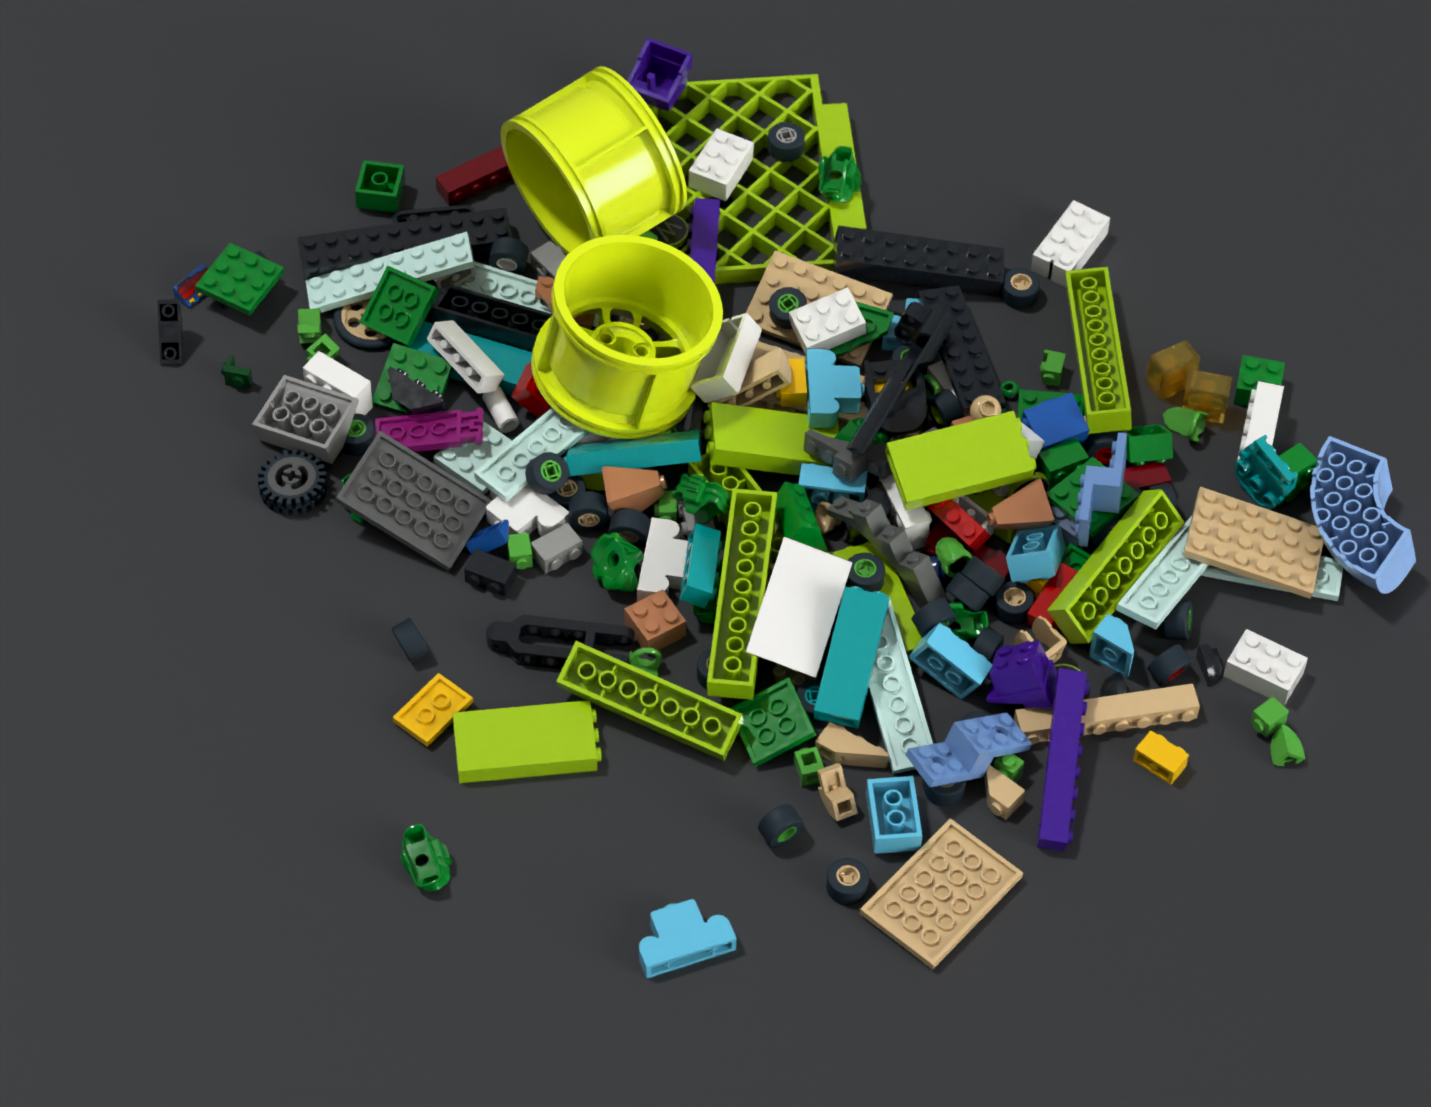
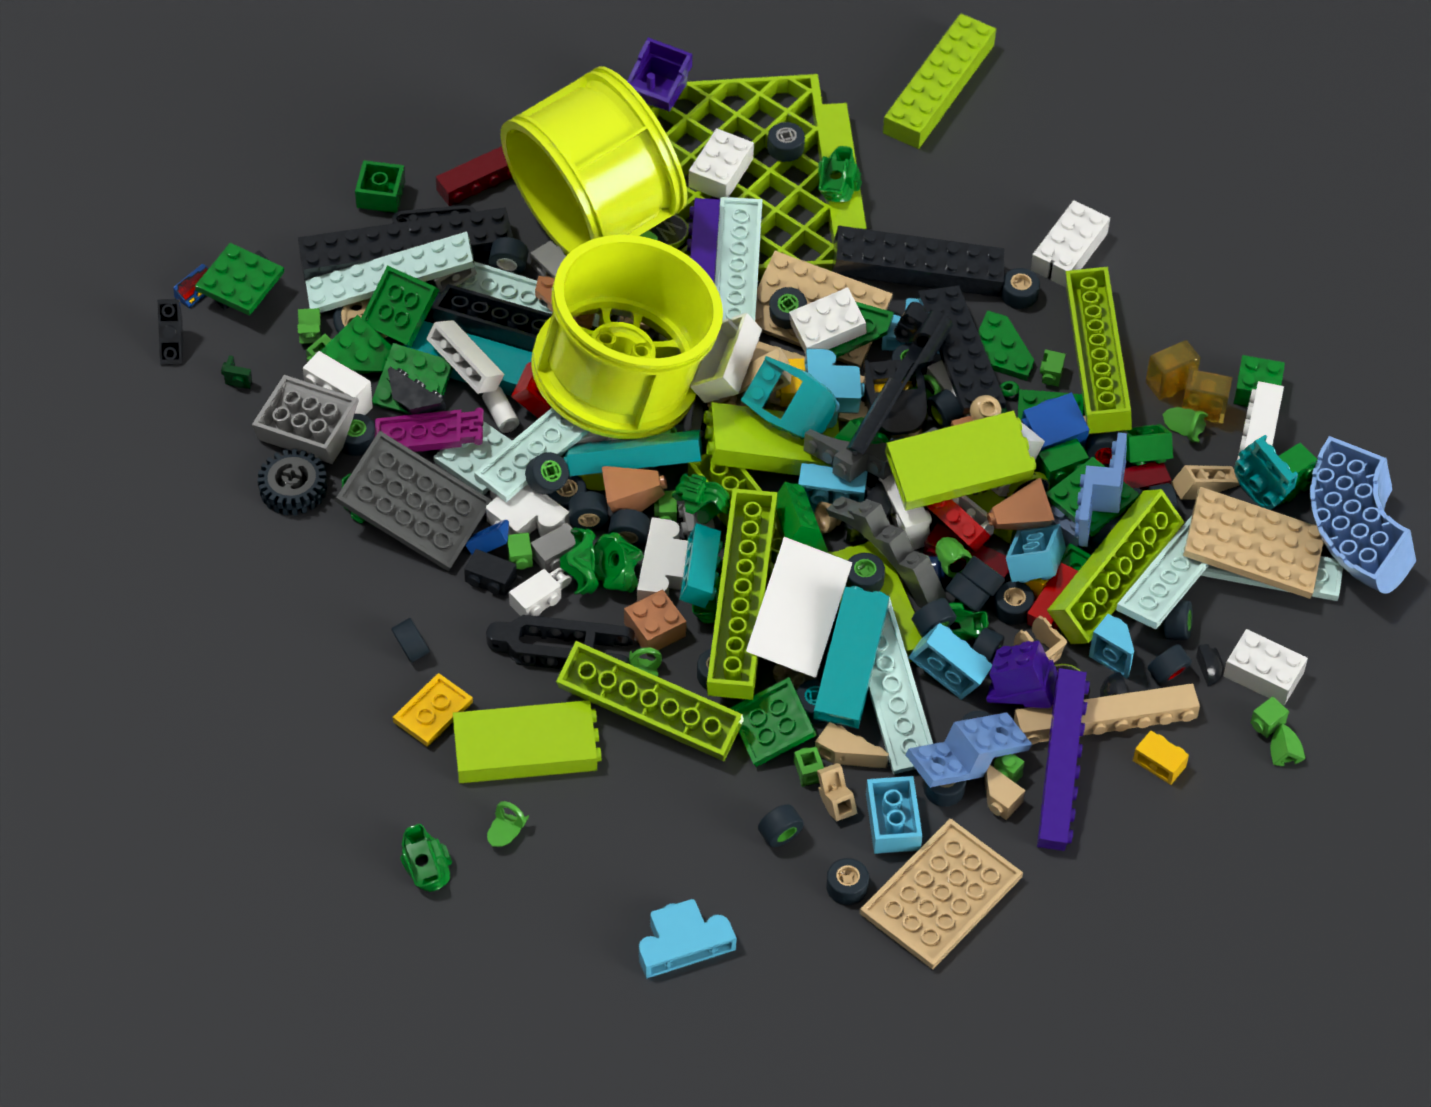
none -> green plate [320,315,392,374]
none -> bright green piece [487,801,529,847]
none -> white brick [509,568,572,616]
none -> green piece [560,528,599,595]
none -> light aqua plate [715,197,762,327]
none -> teal slope [741,356,837,439]
none -> lime brick [883,13,996,149]
none -> green plate [978,310,1034,381]
none -> tan slope [1171,465,1240,499]

